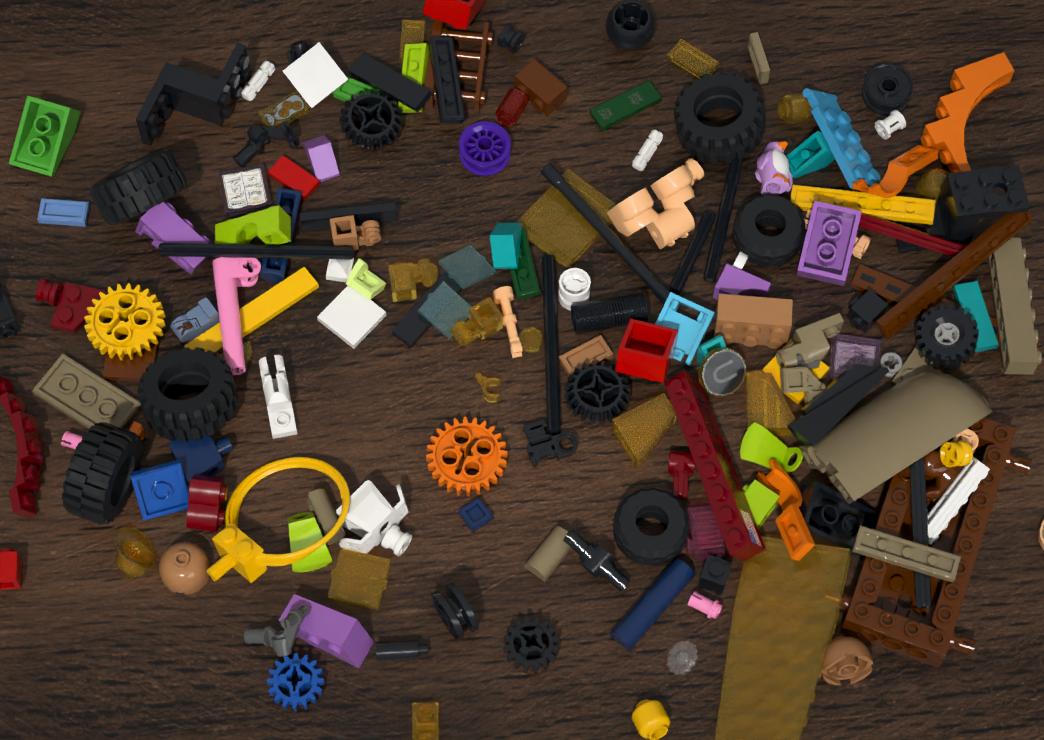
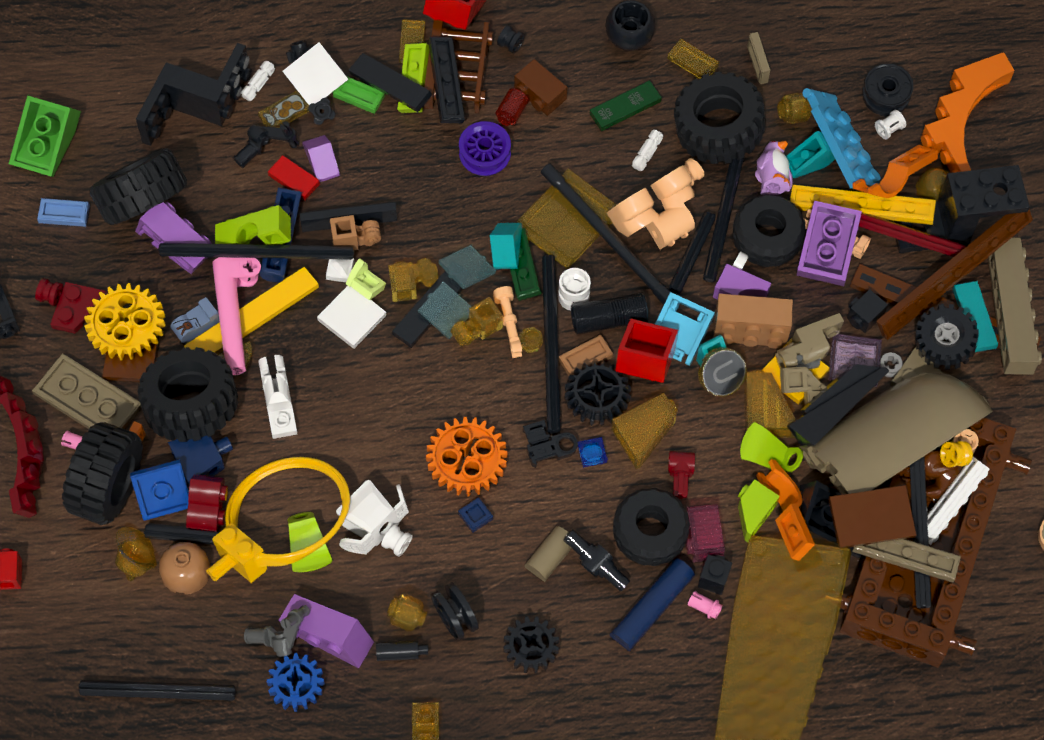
tile [217,164,272,217] -> none
dark tan brick [307,489,346,546] -> none
clear yellow plate [328,549,391,610] -> none
black gear [339,88,403,152] -> none
clear yellow piece [474,372,501,403] -> none
yellow head [631,699,671,740] -> none
dark red brick [664,371,766,561] -> none
clear piece [666,640,698,675] -> none
medium nougat cylinder [819,636,873,685] -> none
none -> black axle [79,680,236,701]
none -> black axle [144,523,220,545]
none -> black plate [308,98,335,125]
none -> clear yellow head [387,594,427,632]
none -> clear blue tile [578,437,608,468]
none -> reddish brown tile [828,485,916,549]

